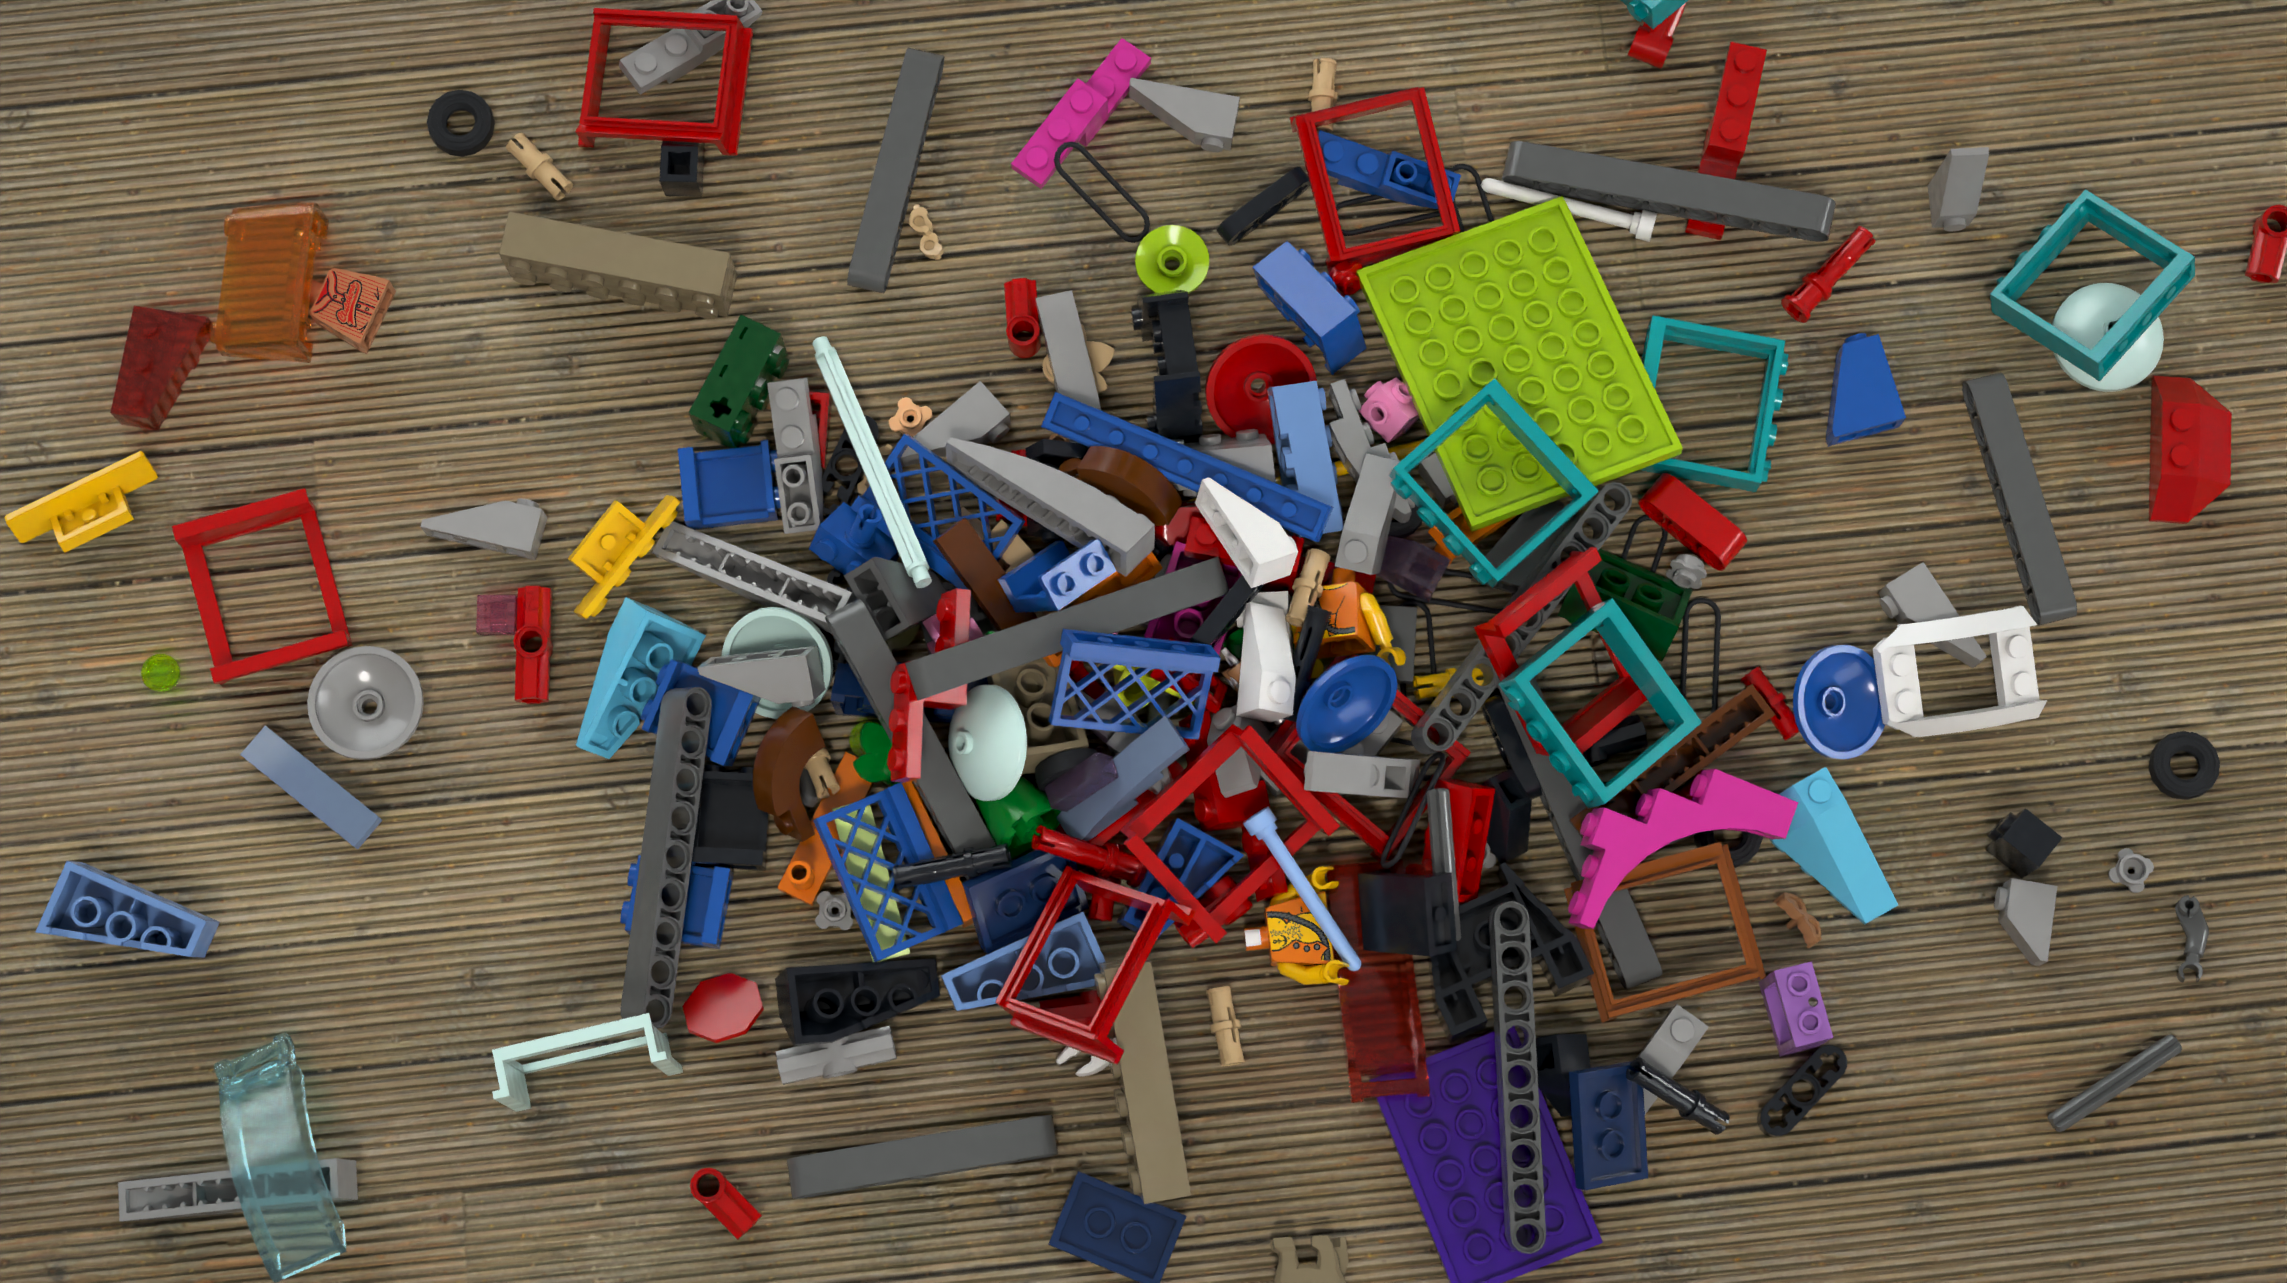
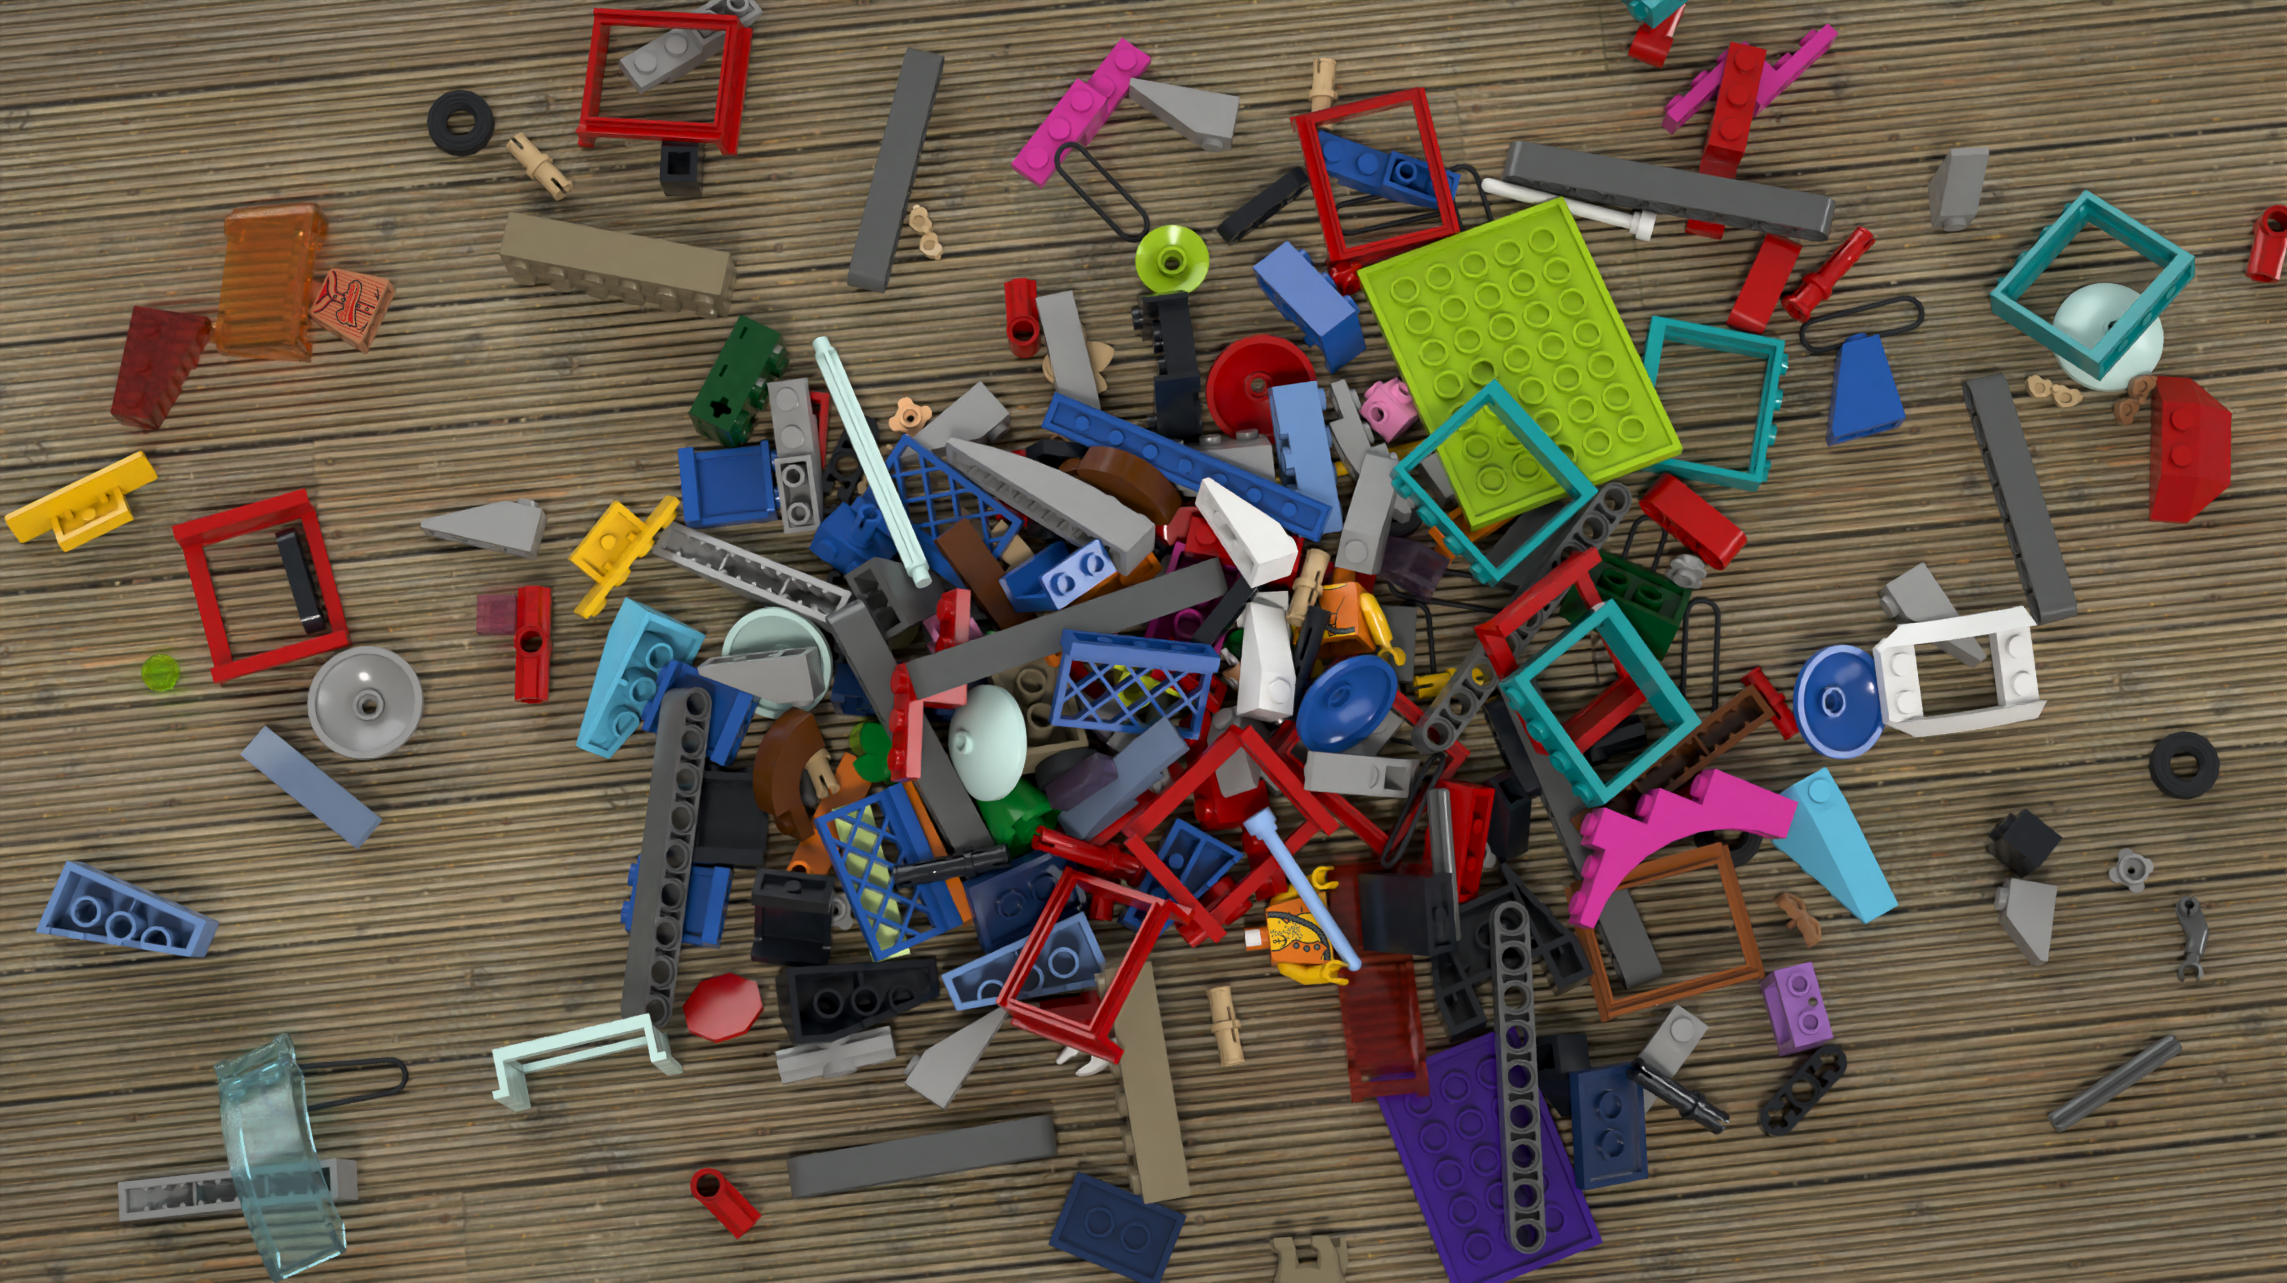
none -> black piece [263,1057,408,1115]
none -> black beam [275,527,327,635]
none -> black panel [751,867,835,967]
none -> light grey slope [903,1007,1009,1111]
none -> dark pink bracket [1662,23,1838,135]
none -> red beam [1725,233,1803,336]
none -> black piece [1799,295,1925,353]
none -> tan piece [2025,374,2083,409]
none -> medium nougat piece [2114,374,2158,426]

